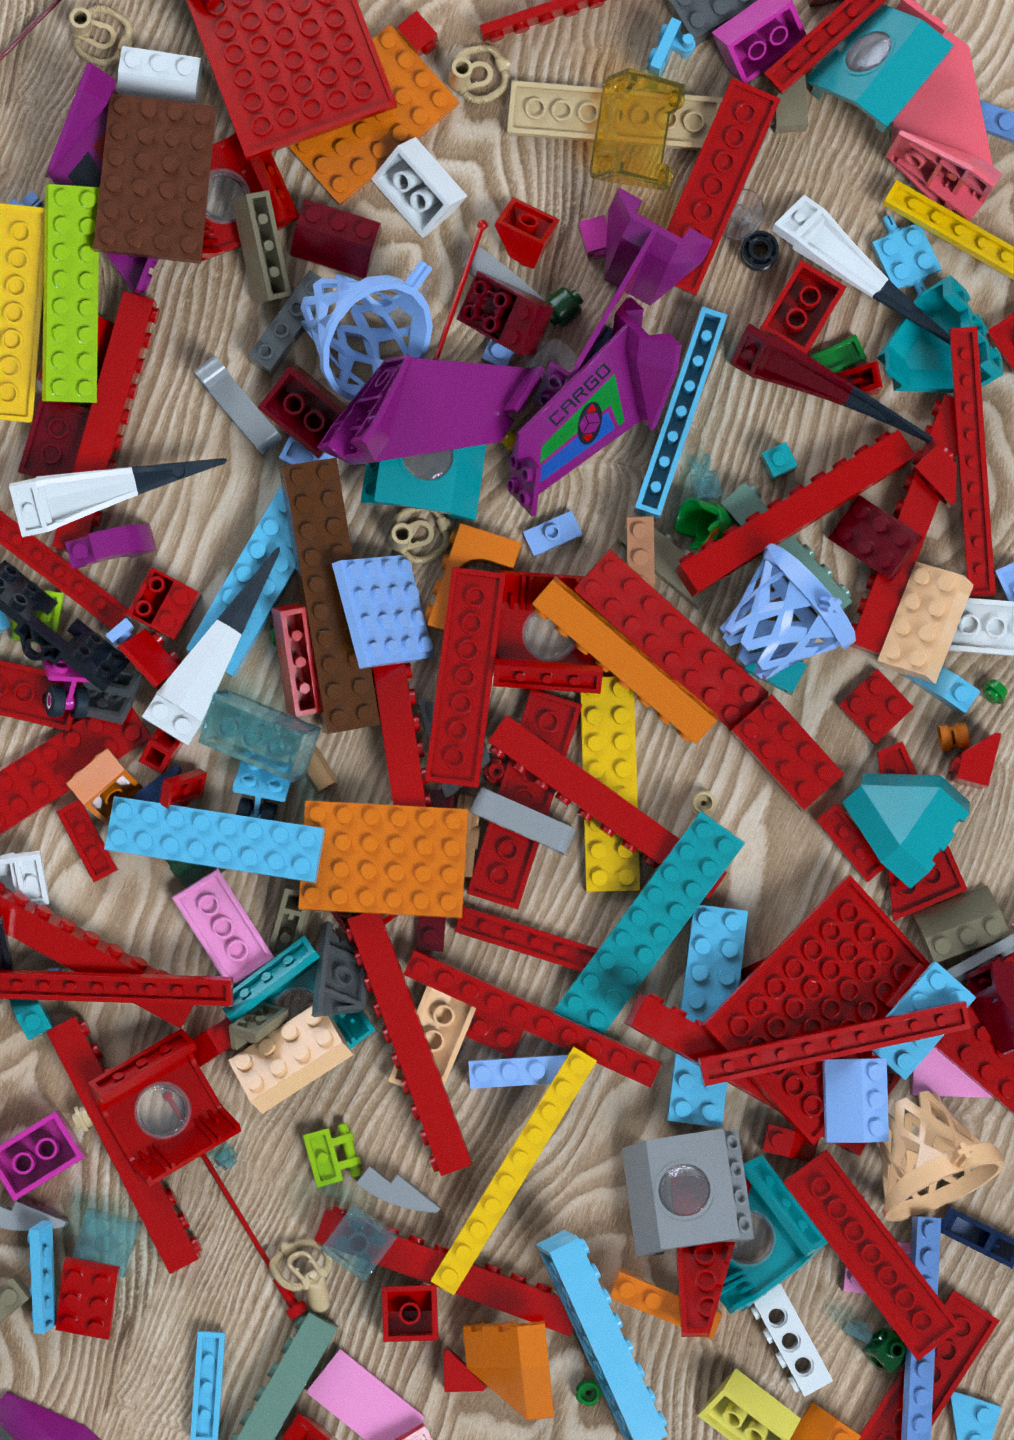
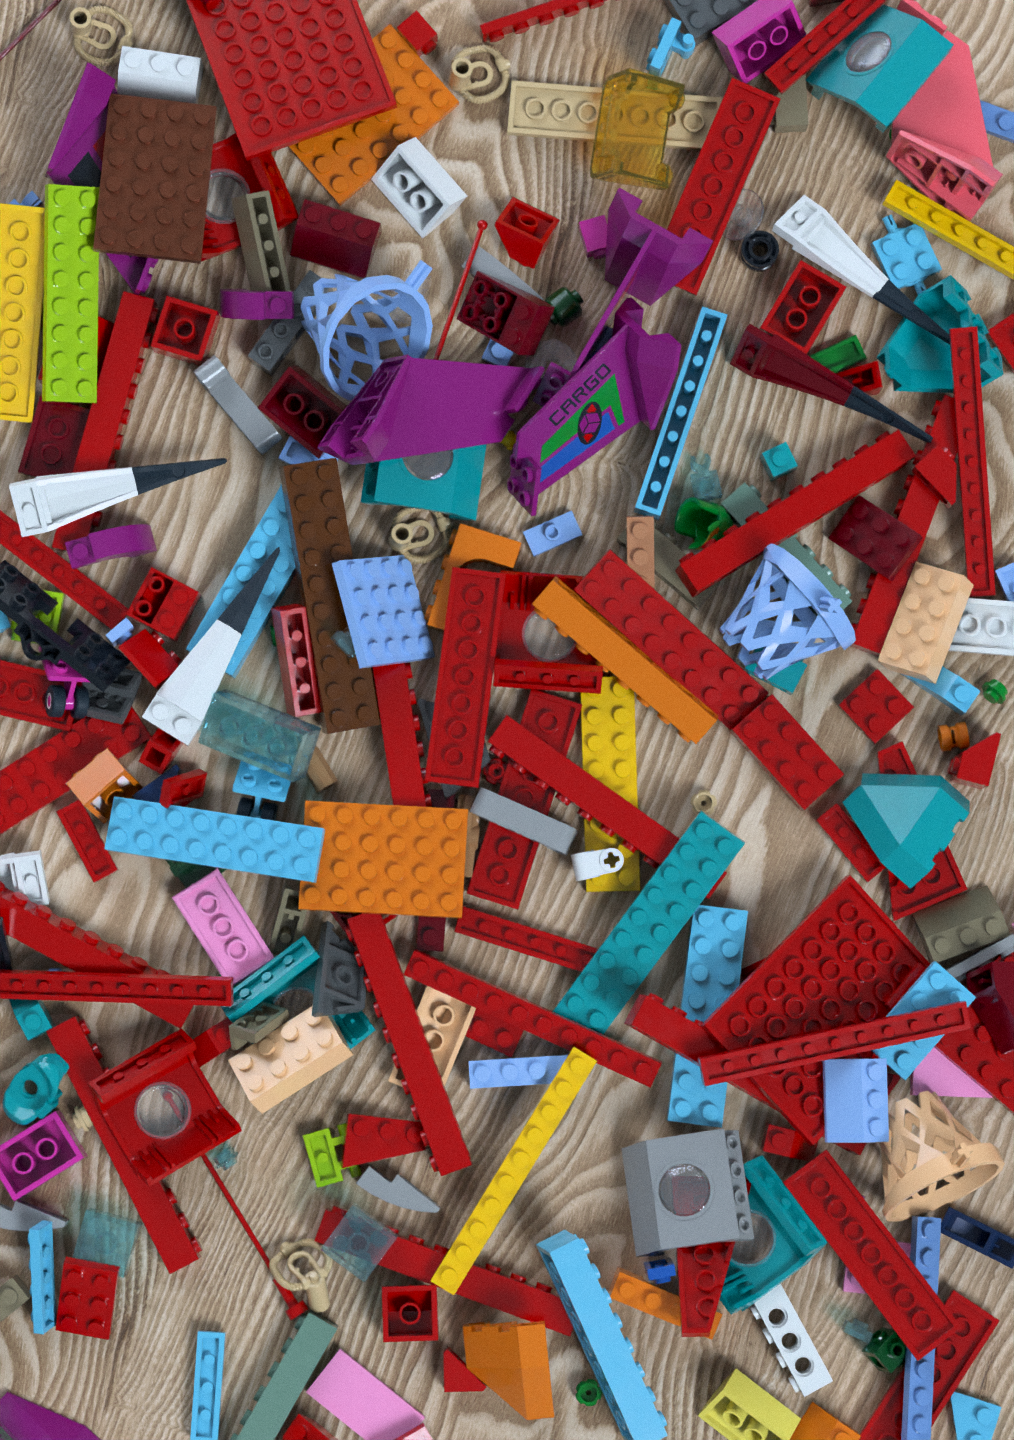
none -> teal piece [2,1053,69,1125]
none -> red brick [151,296,221,366]
none -> magenta arch [220,289,294,320]
none -> clear light blue plate [331,631,356,658]
none -> red wing [341,1114,426,1168]
none -> white piece [571,848,624,881]
none -> blue plate [644,1258,676,1284]

